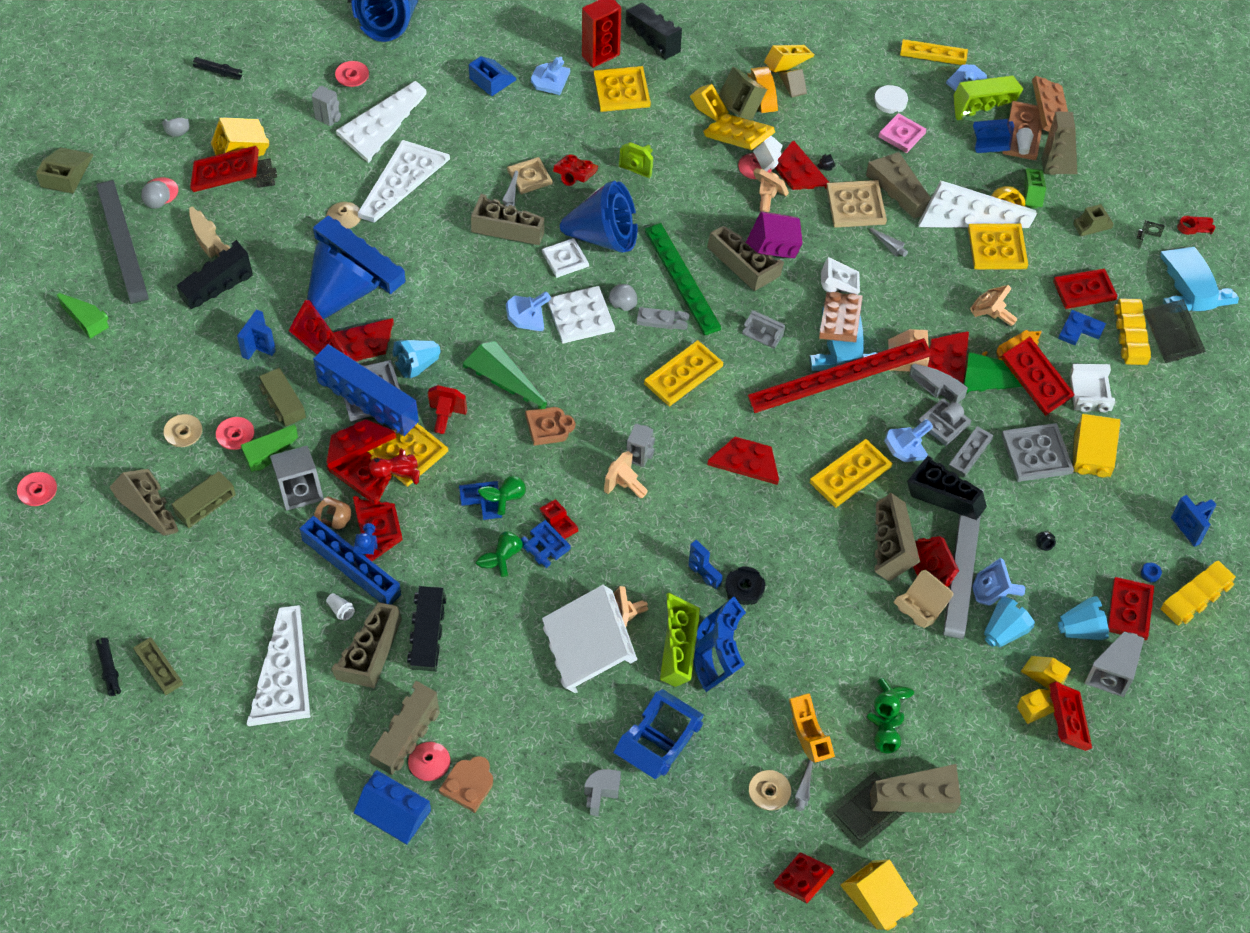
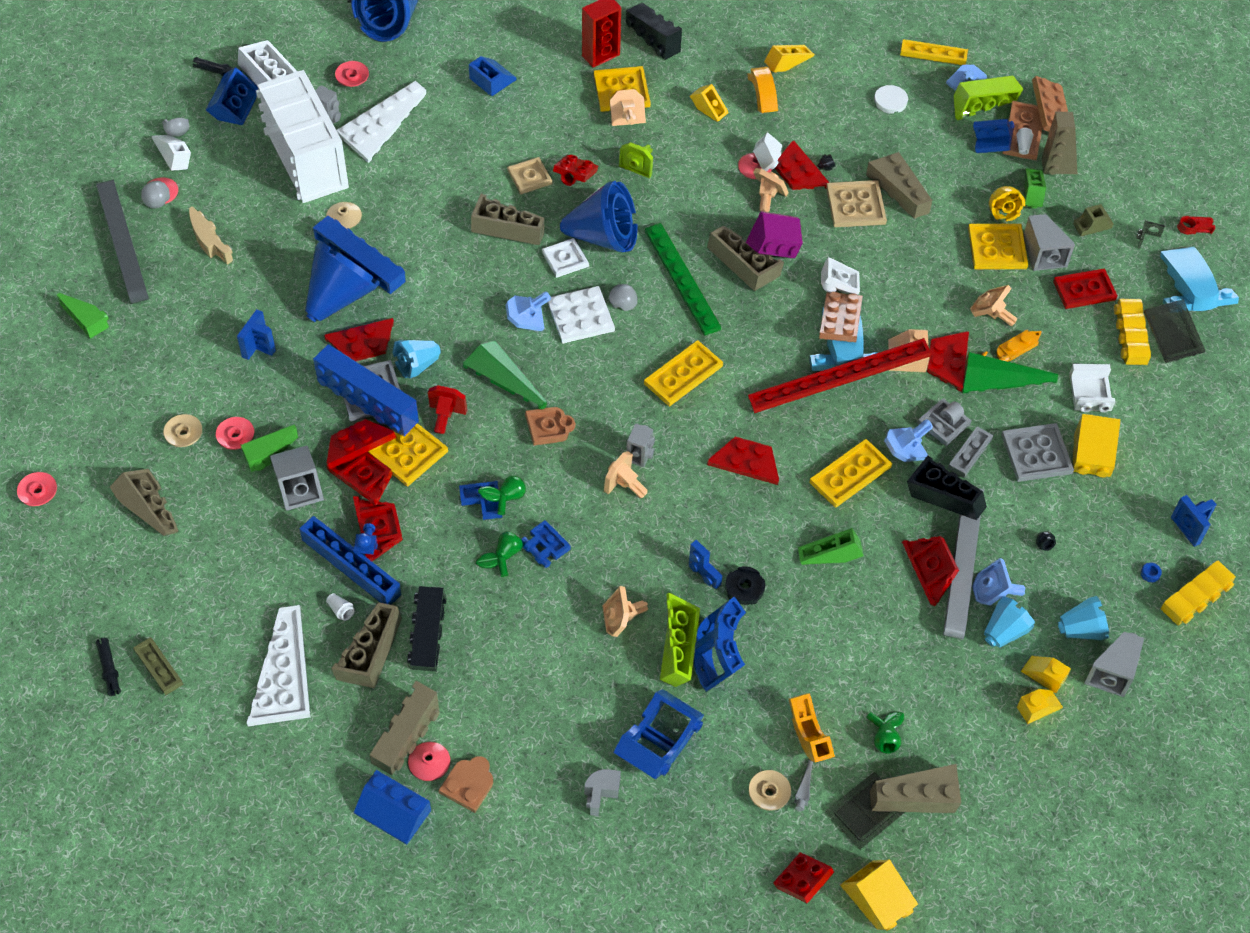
olive slope [36,147,94,194] -> none
olive brick [172,471,236,528] -> none
black wedge [177,240,253,309] -> none
red plate [190,145,259,192] -> none
yellow slope [211,118,269,156] -> none
clear smoke brick [252,158,278,188] -> none
olive brick [258,367,306,427] -> none
red wing [288,300,351,358] -> none
medium nougat helmet [314,496,351,529] -> none
white wing [358,140,450,223] -> none
red animal [368,448,420,485] -> none
light grey piece [502,171,518,206] -> none
light blue piece [531,57,570,95] -> none
red slope [540,499,579,539] -> none
white panel [542,585,637,693] -> none
light grey hinge [637,307,689,330] -> none
yellow plate [703,114,775,150] -> none
olive slope [719,66,767,120] -> none
light grey hinge [742,310,785,349] -> none
slope [779,69,807,98] -> none
light grey piece [869,228,908,257] -> none
green piece [874,678,914,718] -> none
dark tan wedge [875,493,920,581] -> none
bright pink plate [879,113,926,153] -> none
tan bracket [893,570,953,628] -> none
light grey slope [909,364,968,403] -> none
white wing [918,180,1037,228] -> none
red plate [1000,336,1075,416] -> none
red plate [1049,681,1092,751] -> none
blue plate [1058,310,1106,345] -> none
red plate [1107,577,1154,640] -> none
none -> white slope [152,135,191,171]
none -> blue slope [206,67,258,125]
none -> white brick [238,40,297,86]
none -> white container [256,70,349,203]
none -> light nougat piece [610,89,646,126]
none -> bright green slope [798,528,864,565]
none -> light grey slope [1023,214,1075,271]

